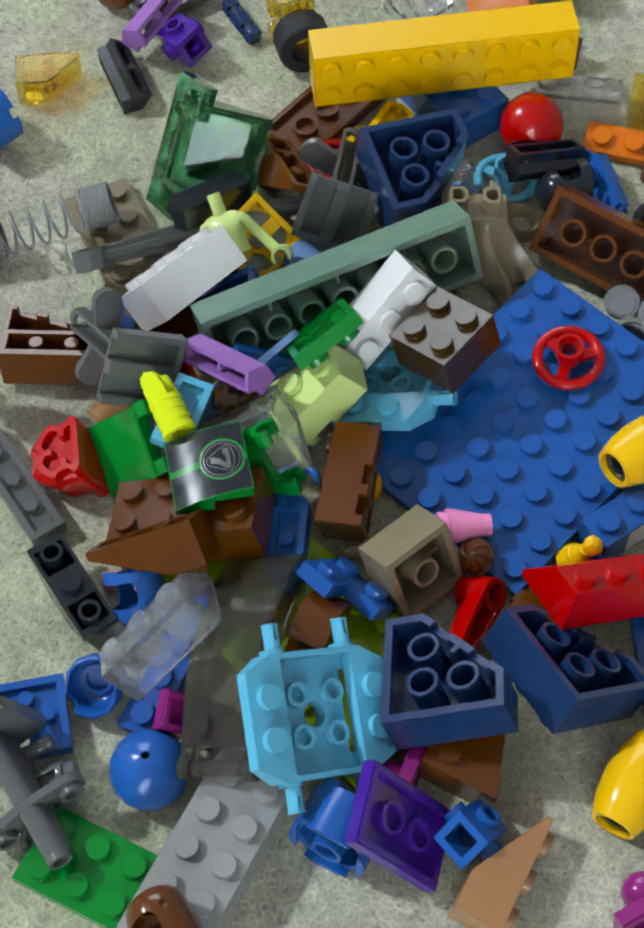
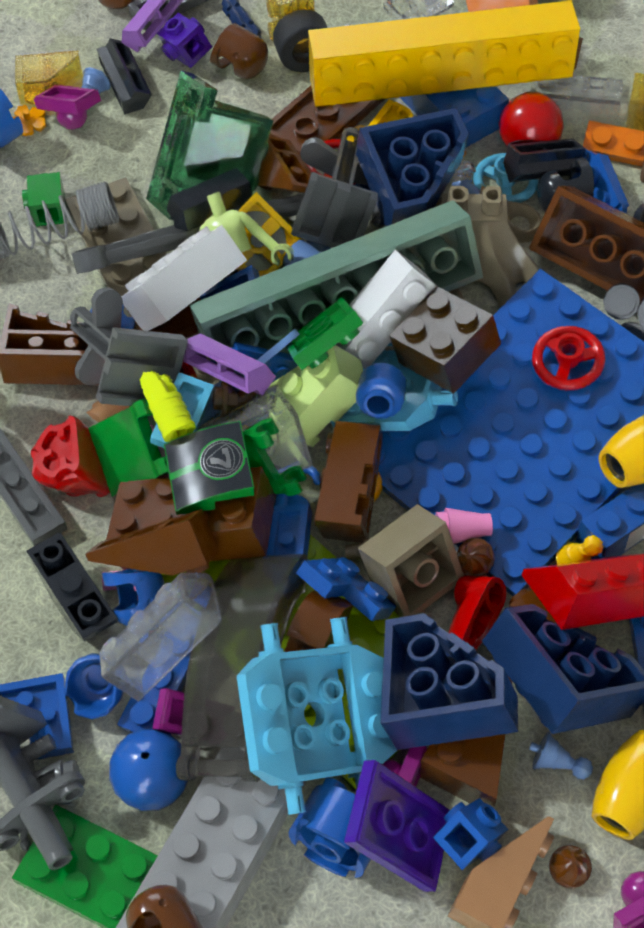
none -> light orange plant [12,104,46,136]
none -> green brick [22,172,67,227]
none -> magenta tile [34,85,101,130]
none -> medium blue piece [81,67,111,94]
none -> reddish brown helmet [210,23,269,80]
none -> blue head [355,363,407,419]
none -> medium blue piece [529,732,593,780]
none -> reddish brown plate [549,845,592,889]

